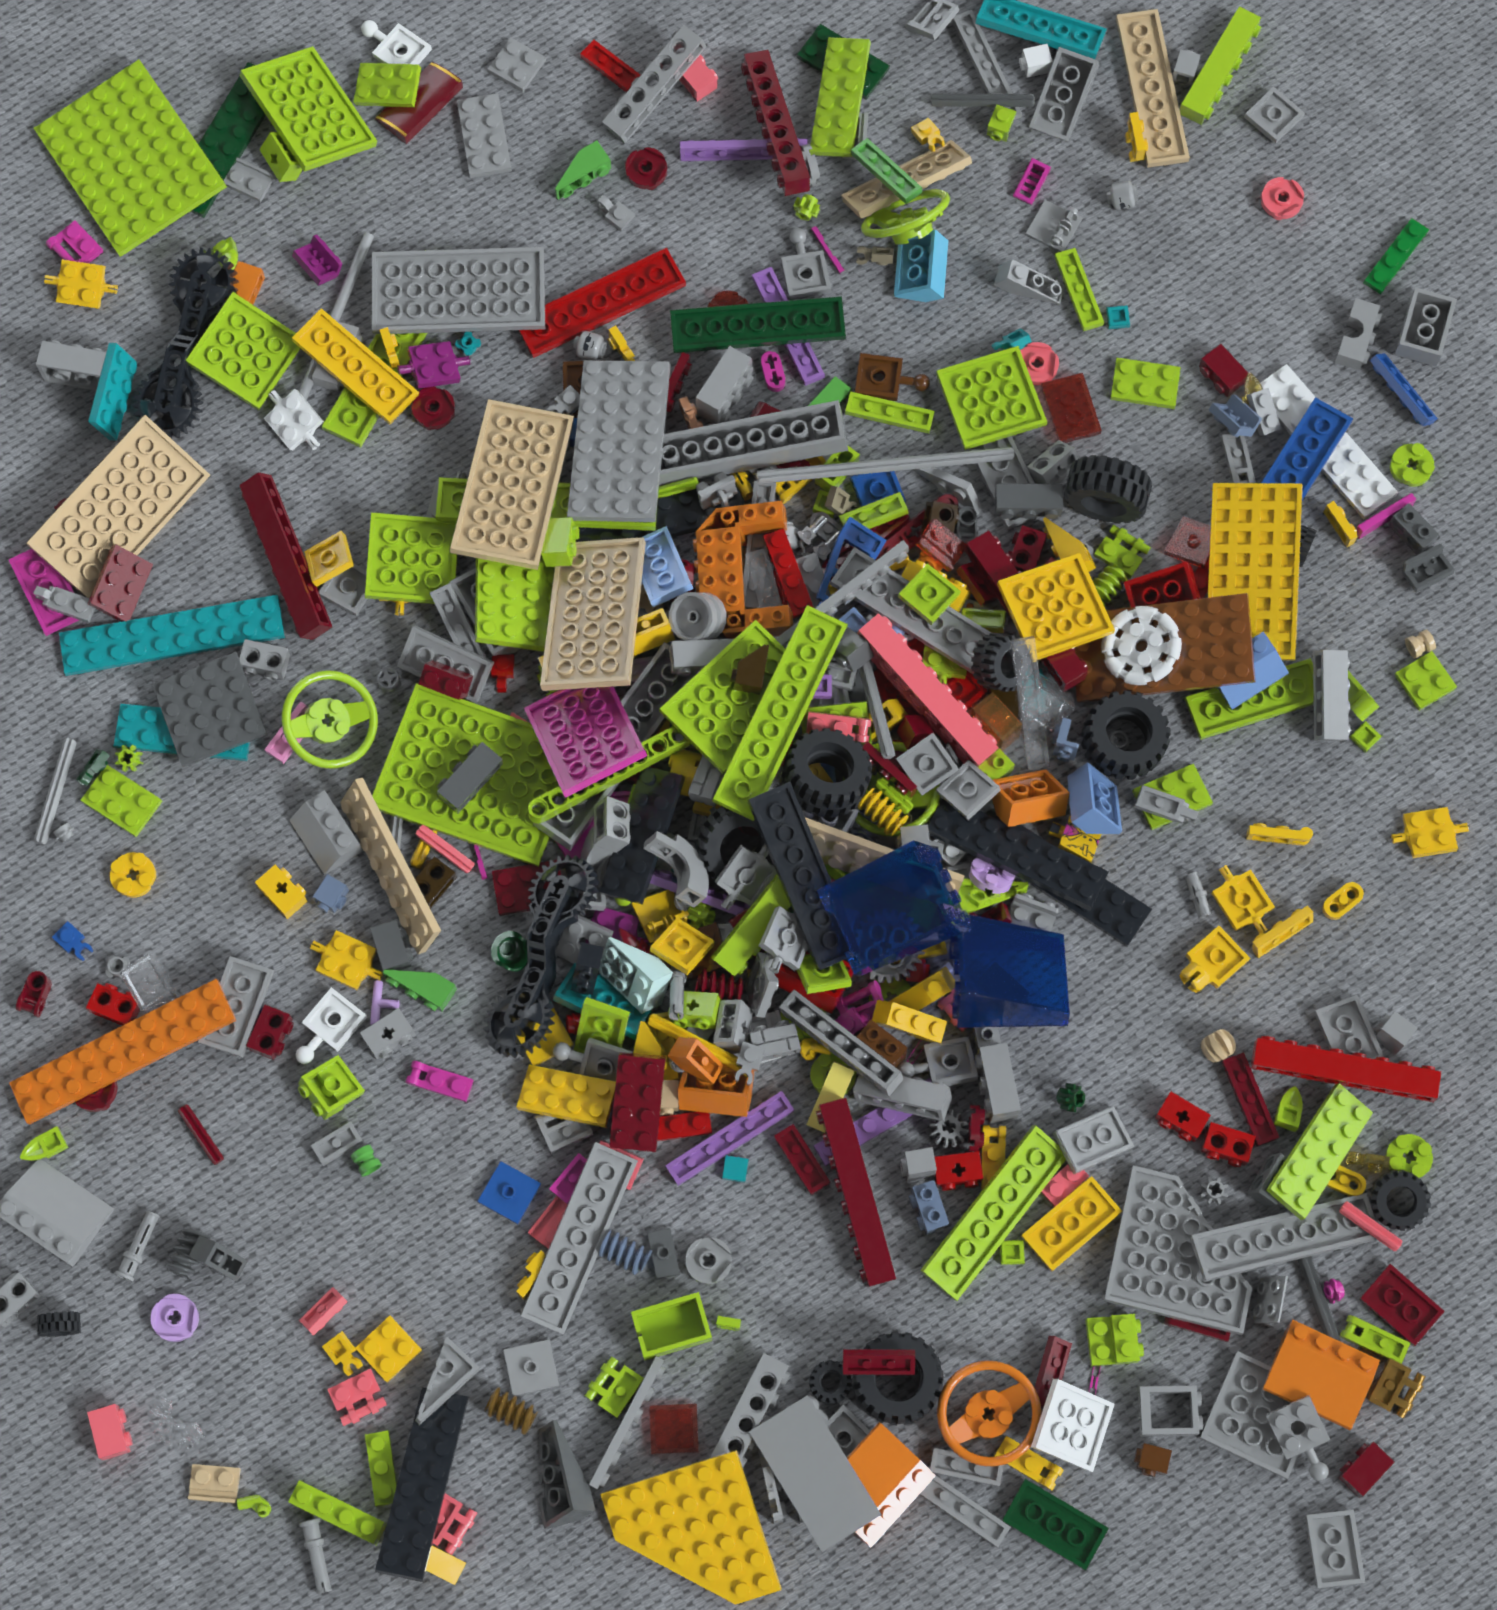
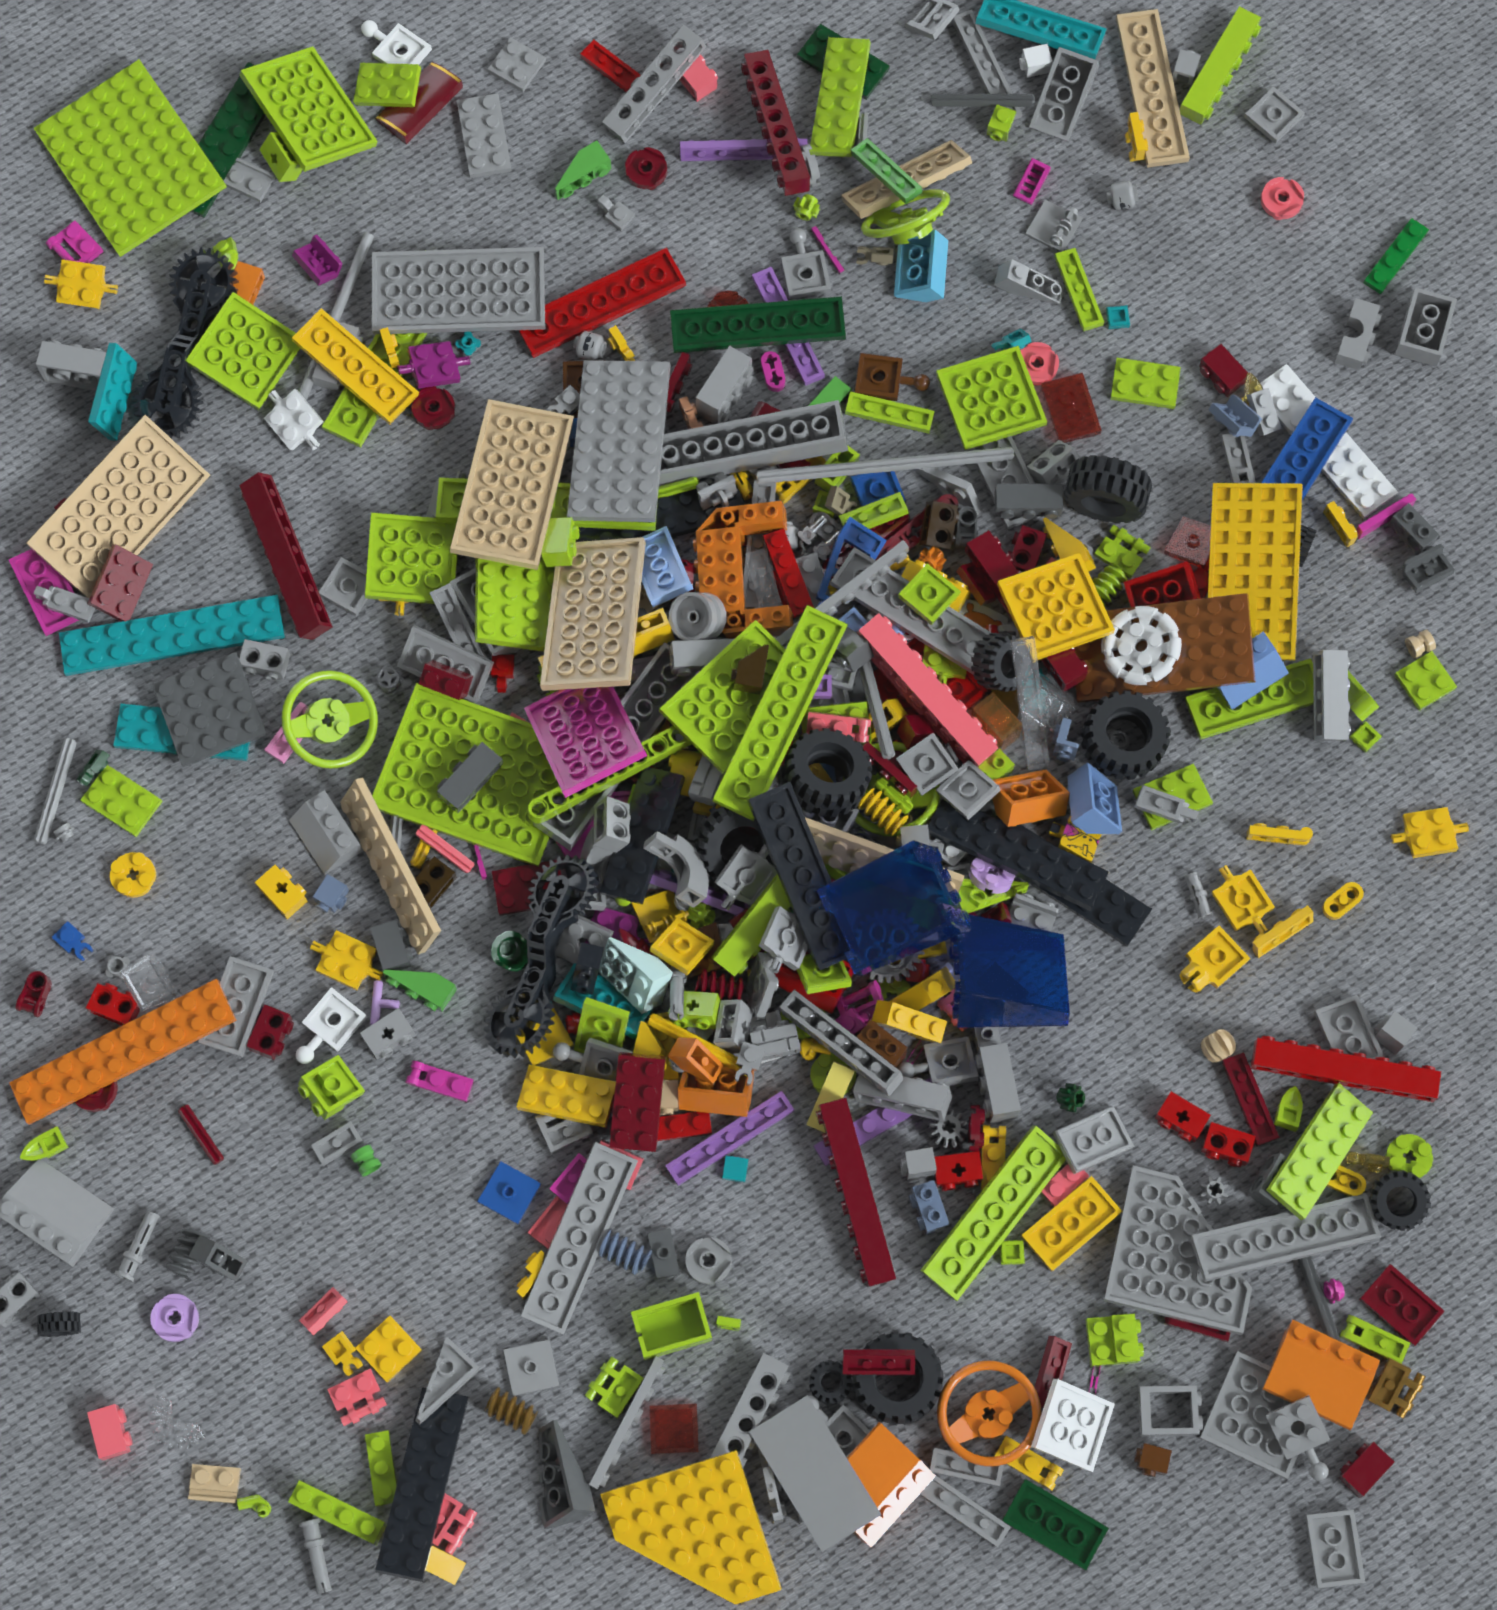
lime gear [115,745,143,772] -> none
yellow plate [304,531,354,587] -> none
dark red plate [774,1124,831,1195] -> none
yellow plate [911,118,945,152] -> none
clear red plate [916,518,966,571] -> none
lime tile [961,608,1007,633] -> none
light grey hinge [1253,1276,1288,1327] -> none
coral axle [1339,1201,1403,1251] -> none
blue plate [1370,353,1438,426] -> none
lime plate [1390,443,1435,487] -> none

